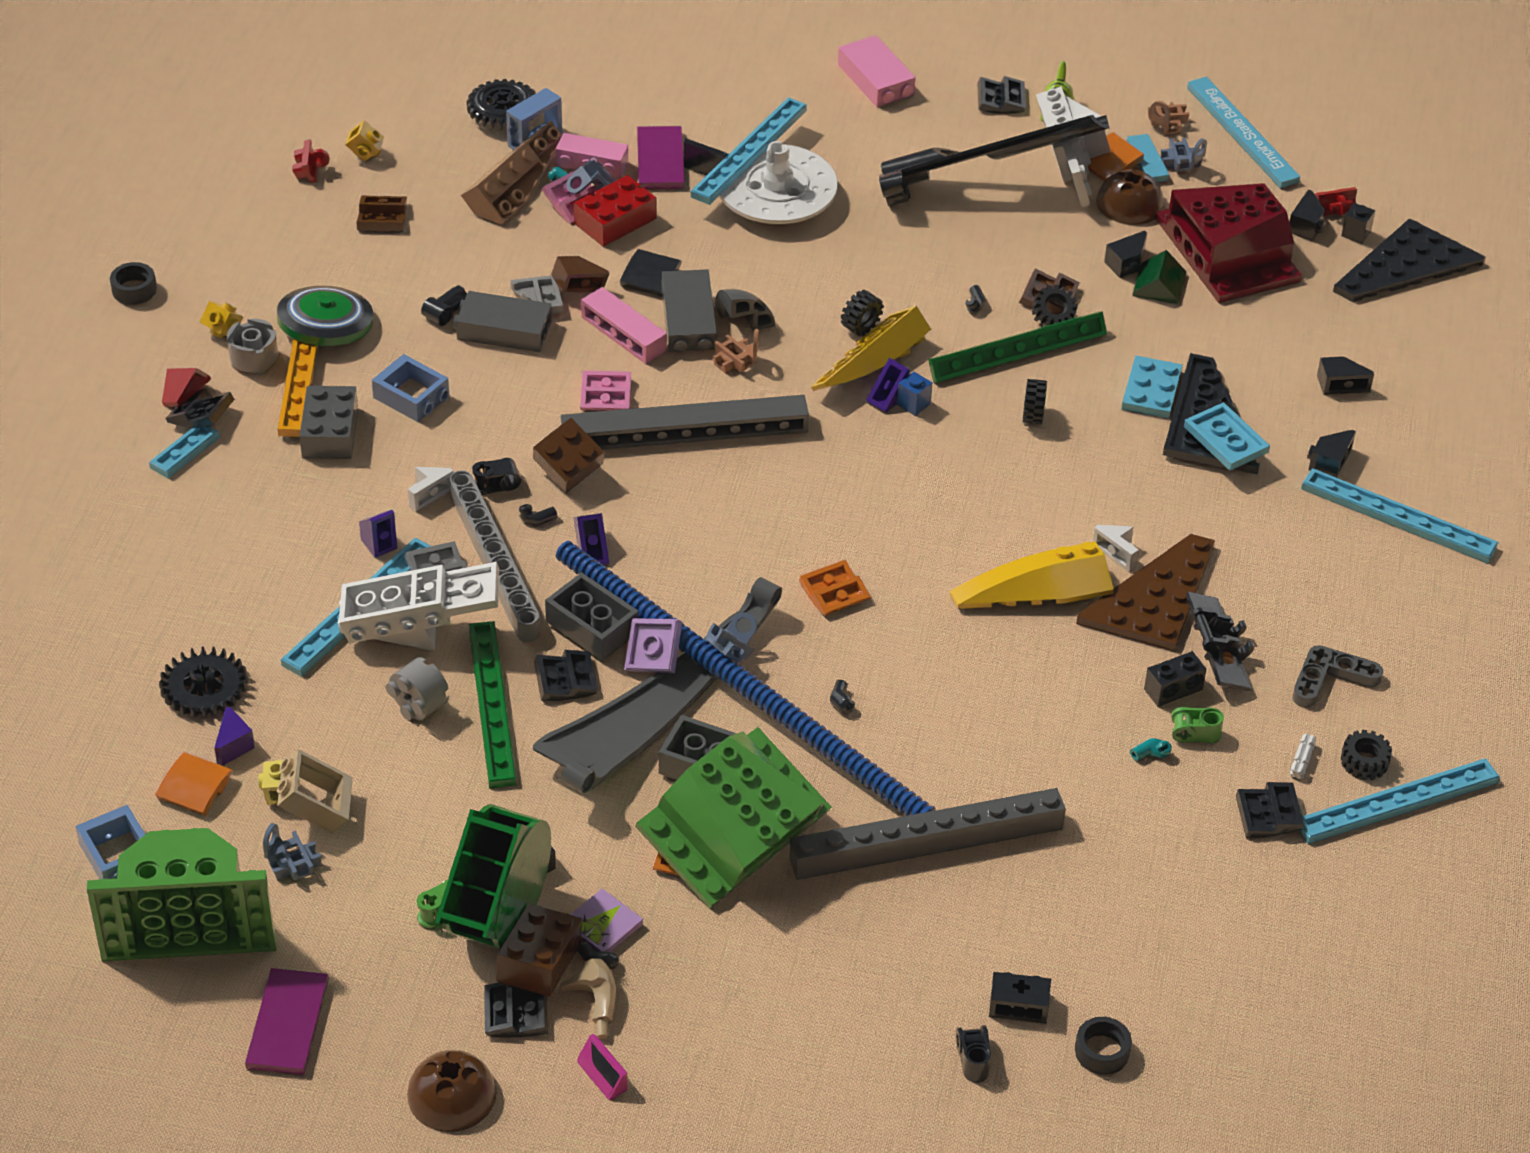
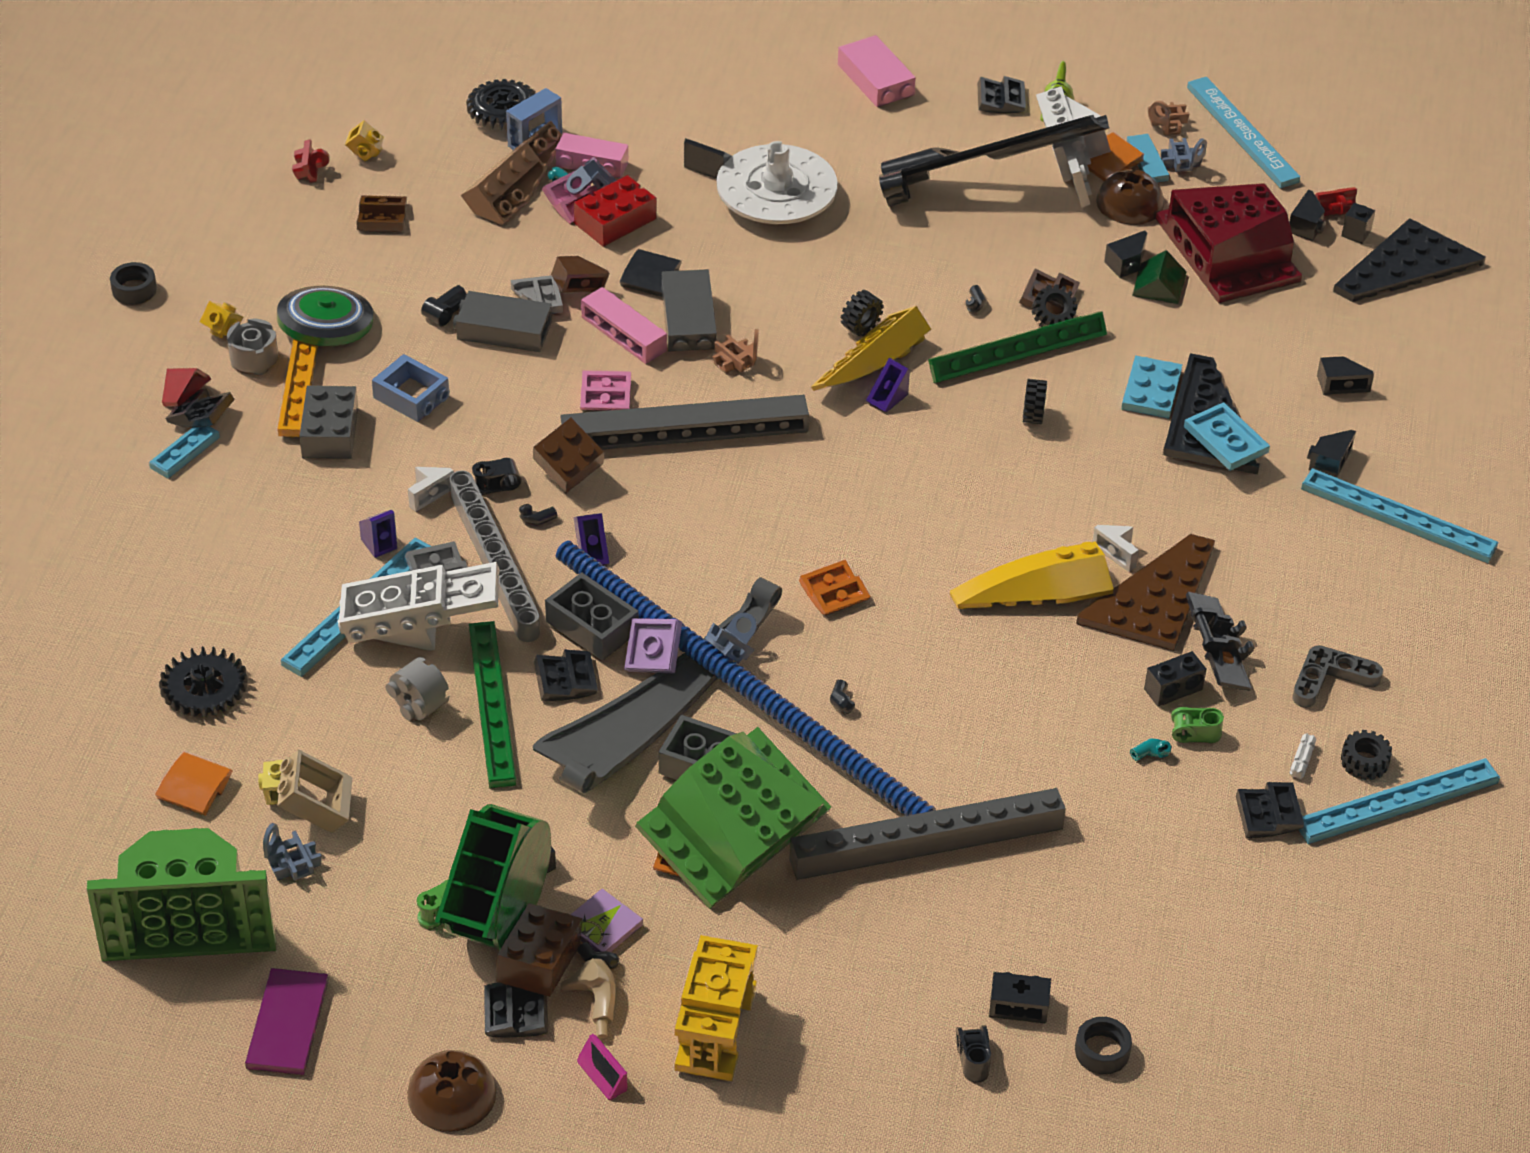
medium blue window [75,805,145,879] -> none
dark purple slope [214,707,255,766] -> none
magenta tile [637,126,684,189] -> none
medium azure tile [690,97,807,205] -> none
dark grey brick [715,289,775,331] -> none
blue brick [897,372,933,416] -> none
none -> yellow piece [674,935,758,1081]

